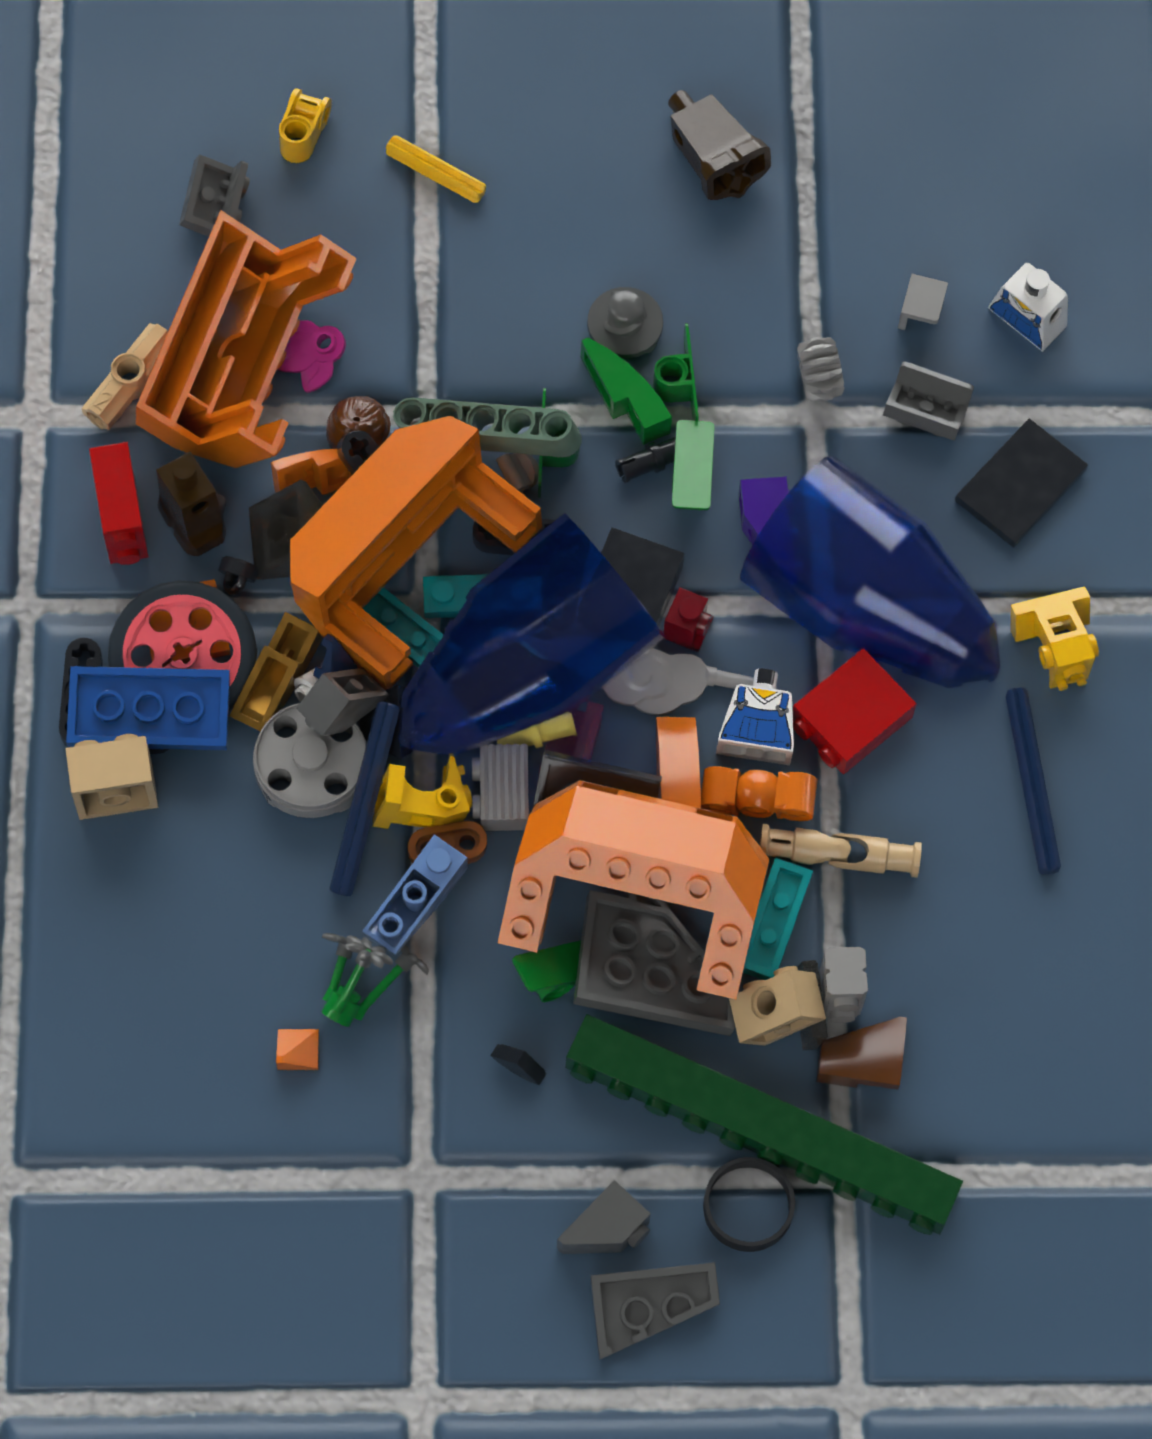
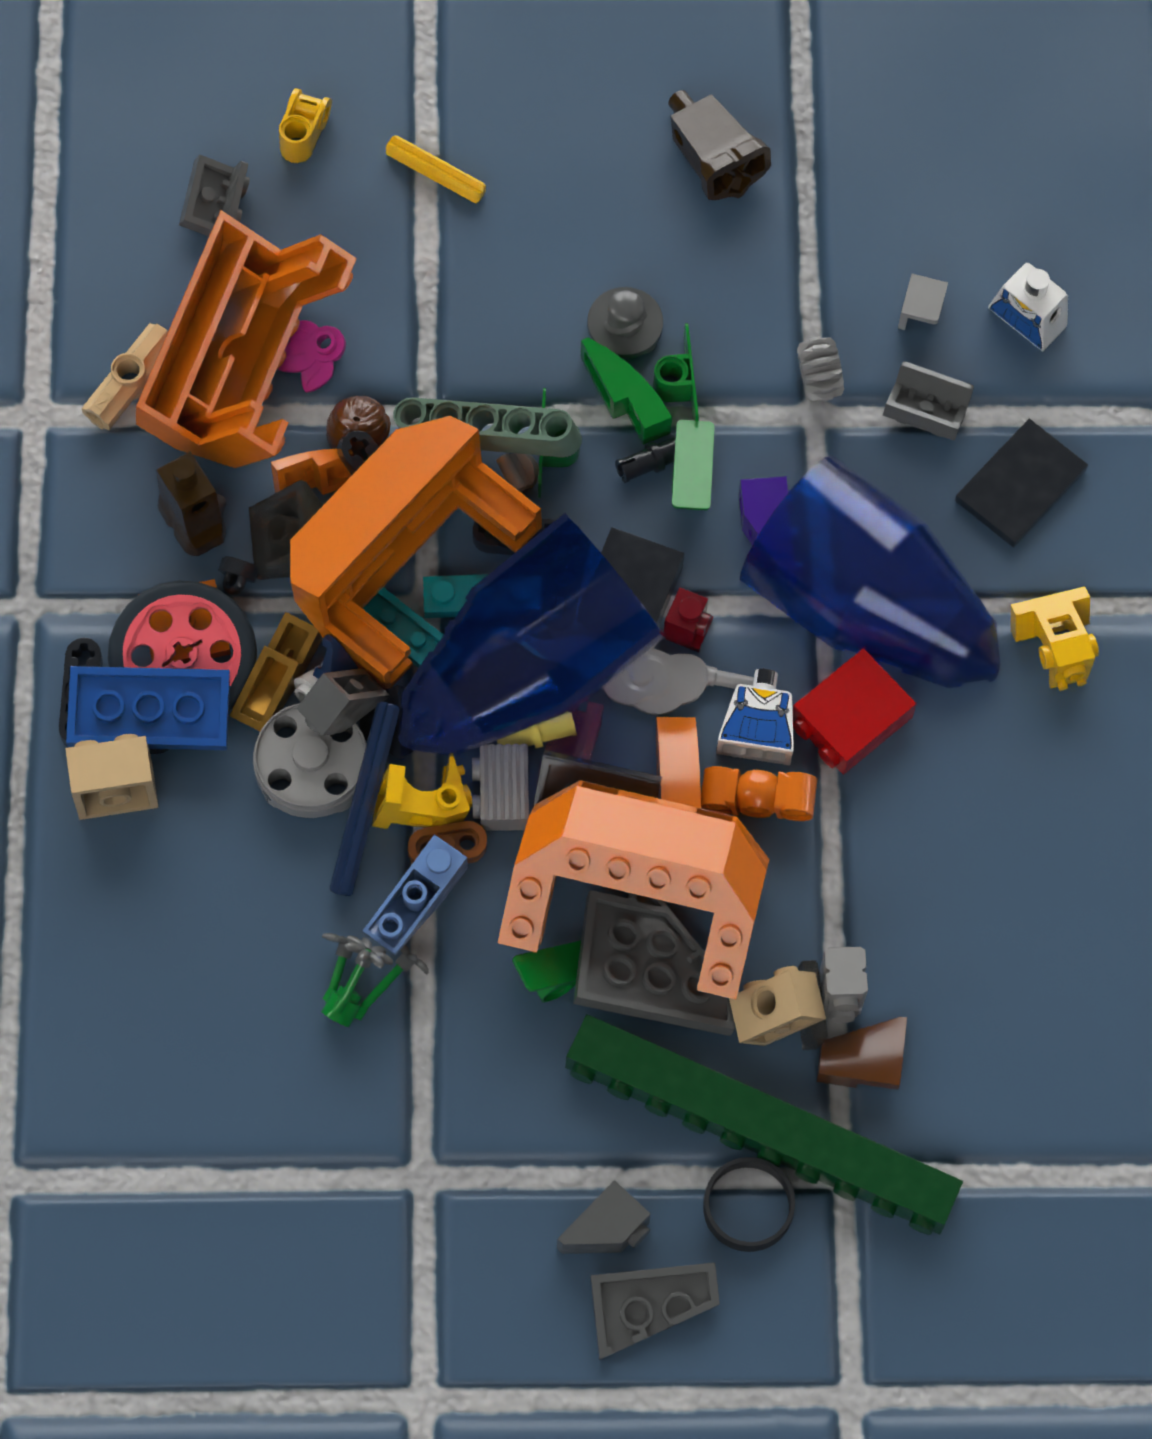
red brick [89,442,149,565] -> none
orange slope [276,1029,319,1070] -> none
black tile [490,1044,547,1085] -> none
teal plate [743,858,813,980] -> none
tan piece [760,824,922,878] -> none
dark blue axle [1006,687,1061,875] -> none

